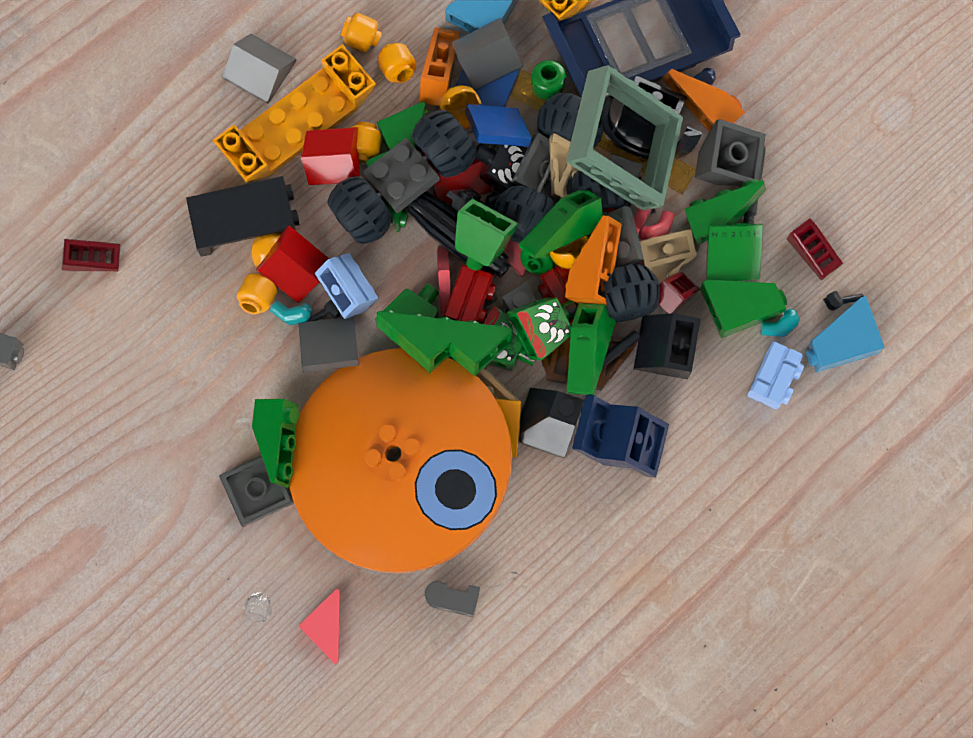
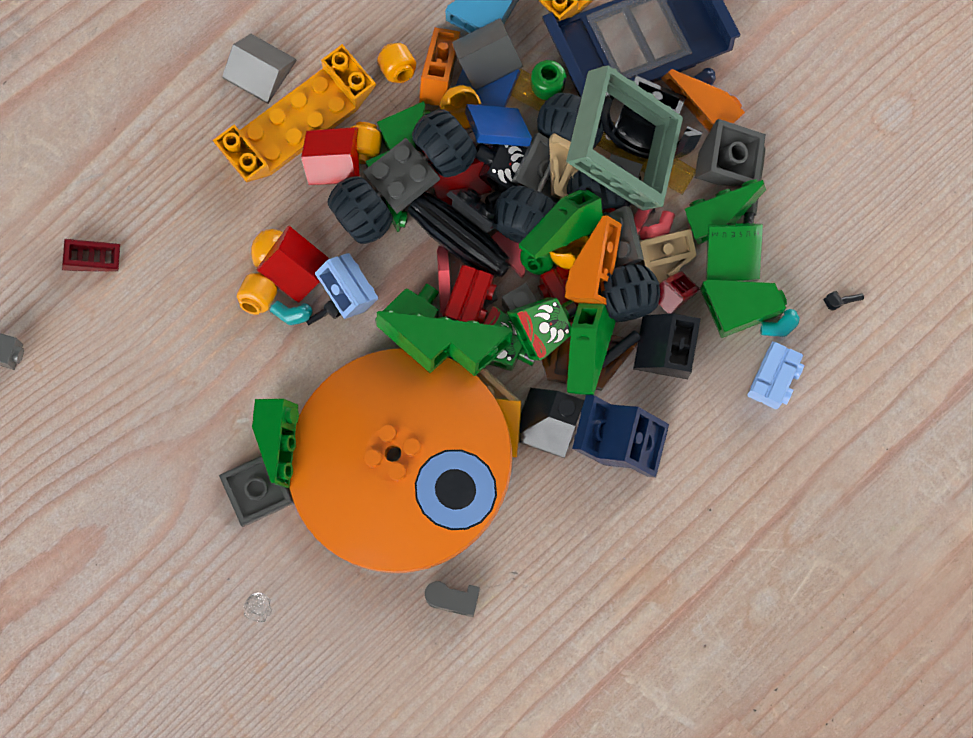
black panel [186,176,300,257] -> none
dark grey tile [298,316,359,373] -> none
coral tile [299,589,340,665] -> none
light orange head [340,13,382,52] -> none
green torso [455,199,518,270] -> none
dark red slope [787,218,843,281] -> none
dark azure slope [806,296,885,373] -> none

